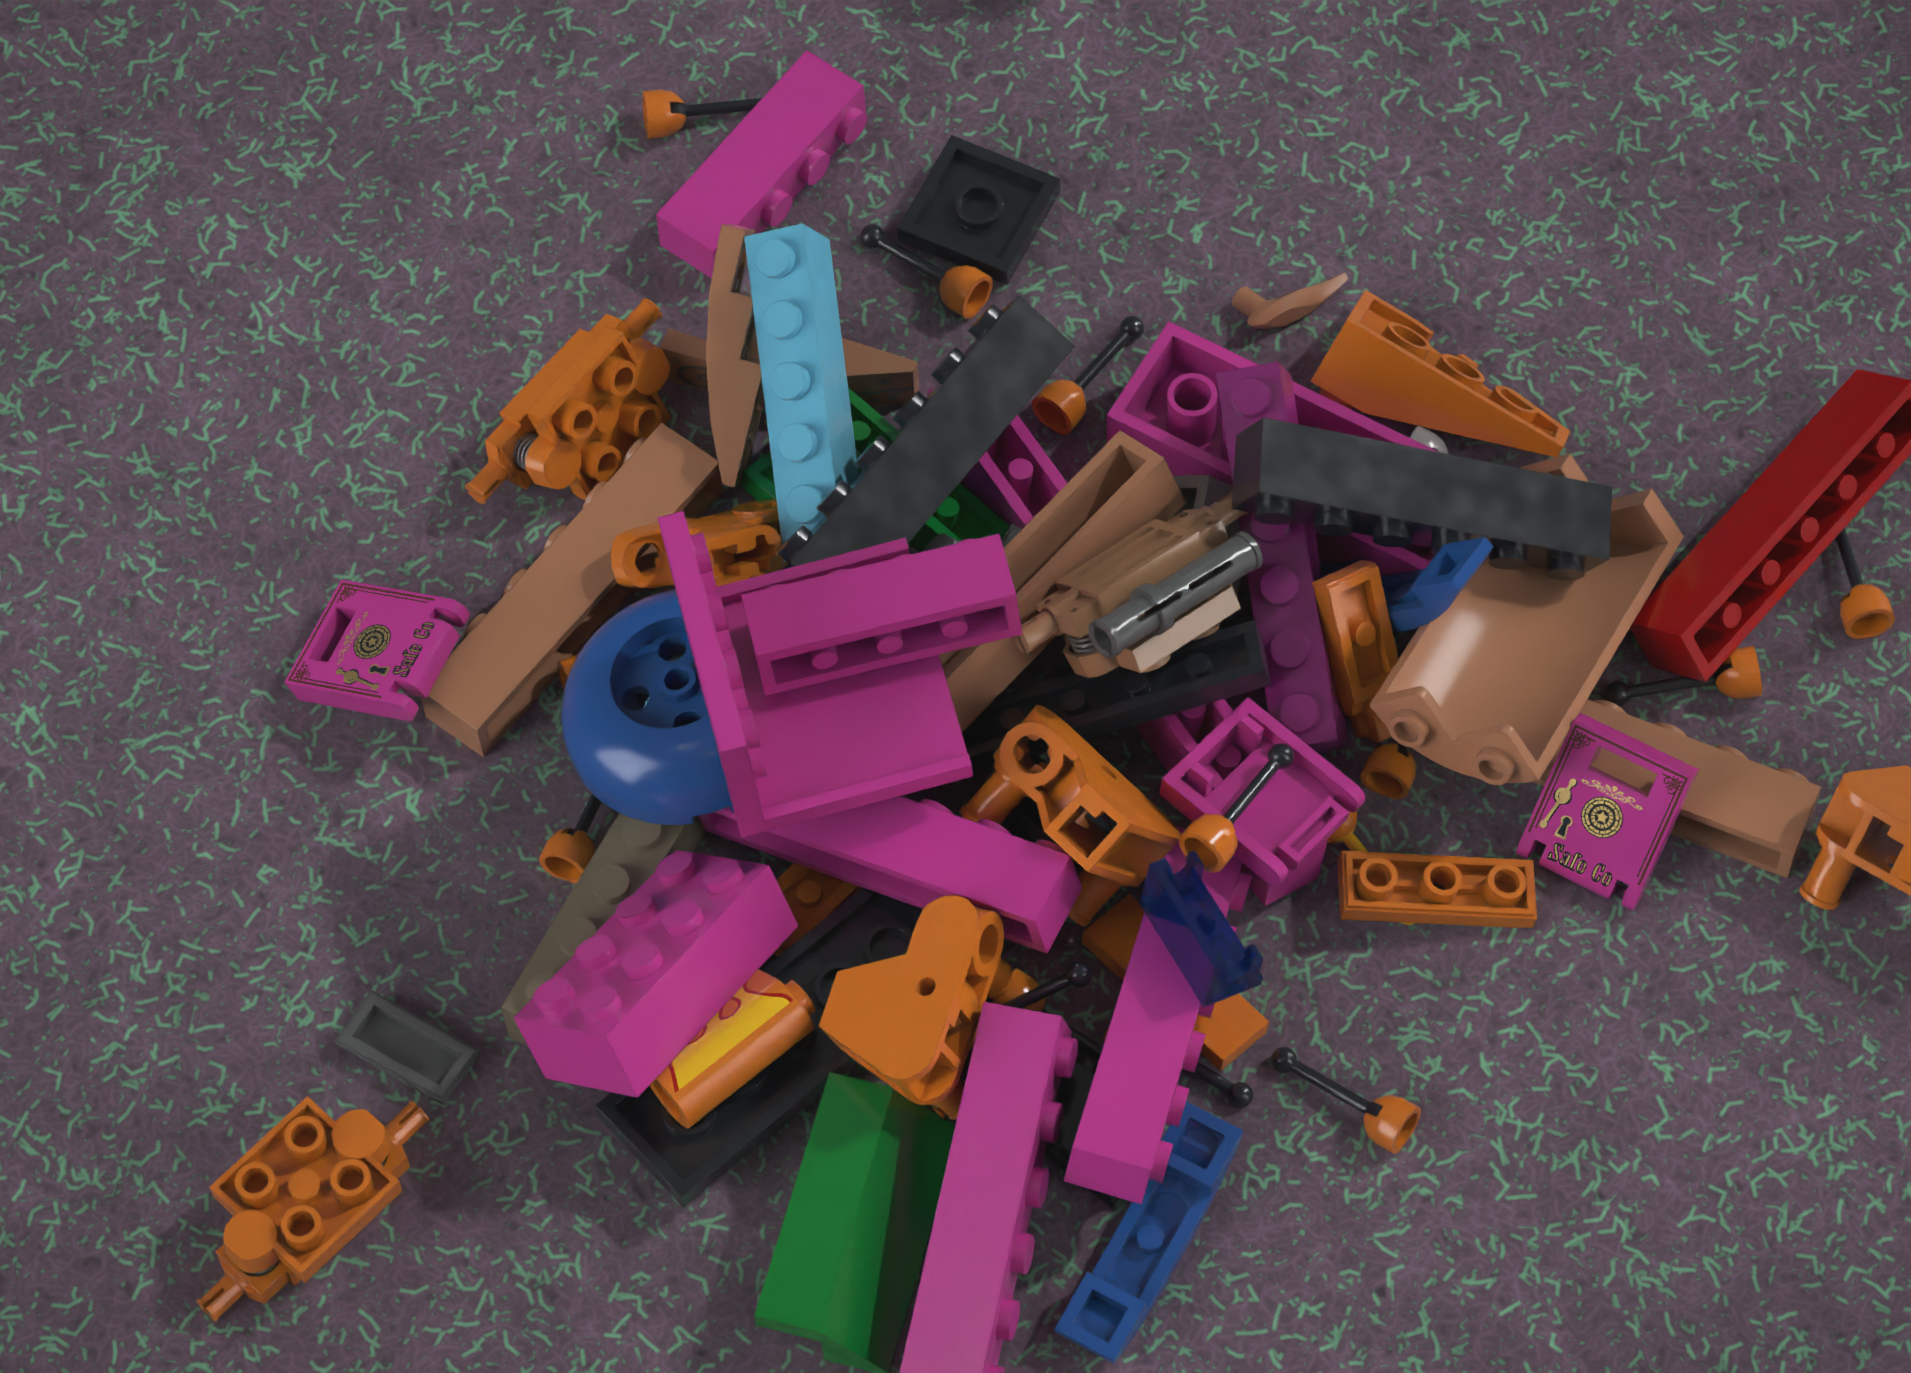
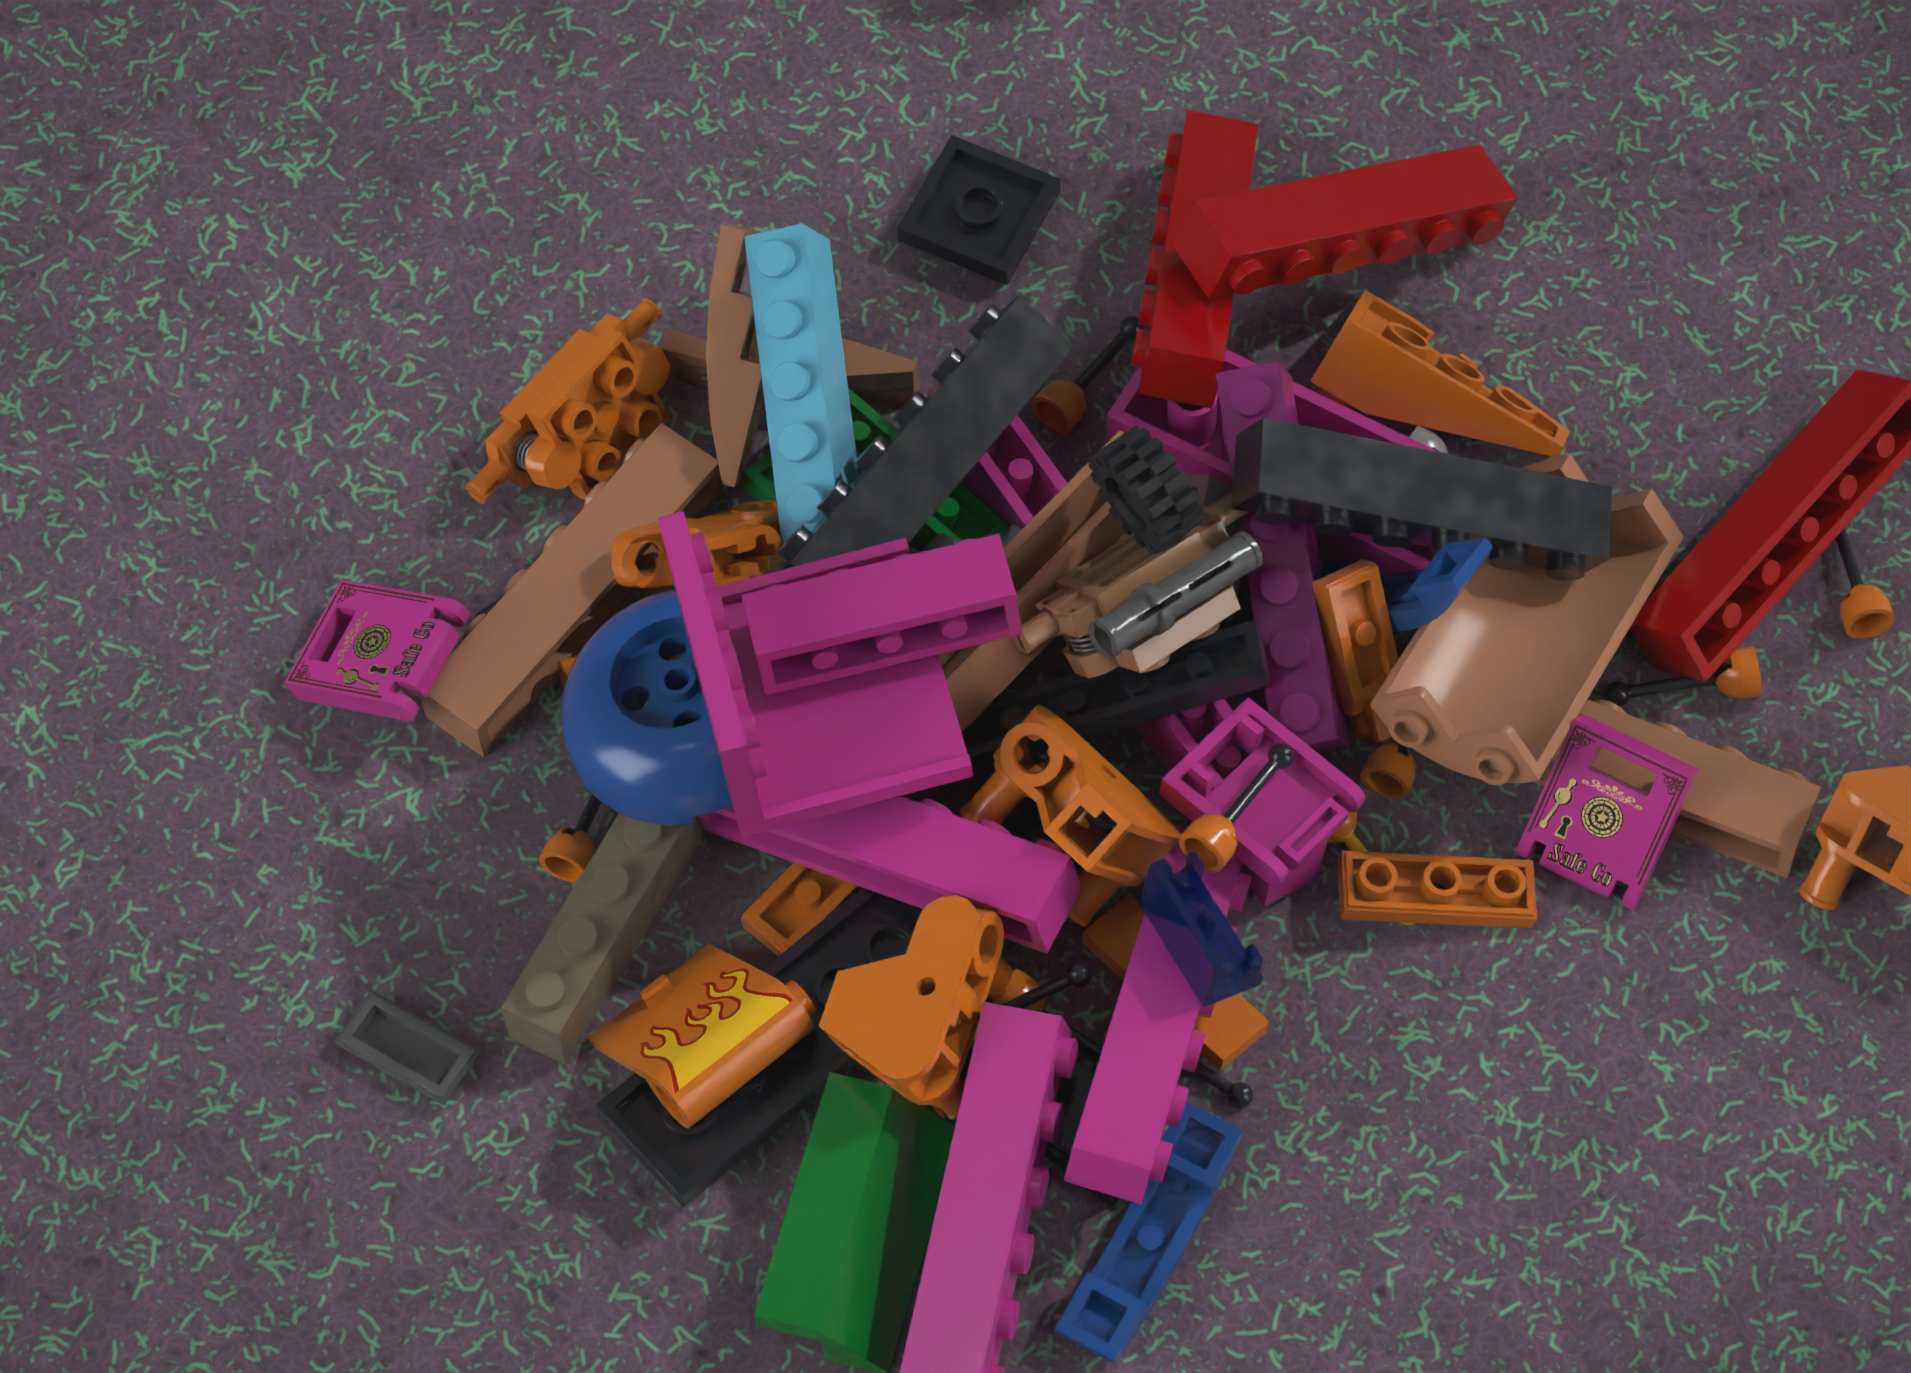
orange piece [196,1096,430,1322] -> none
dark pink brick [513,850,798,1098] -> none
orange hinge [642,89,762,139] -> none
dark pink brick [656,50,867,279] -> none
orange hinge [860,224,993,319] -> none
nougat bar [1232,272,1348,330] -> none
hinge [1271,1047,1421,1154] -> none
none -> black tyre [1089,426,1203,554]
none -> red brick [1131,110,1259,408]
none -> red brick [1170,144,1518,299]

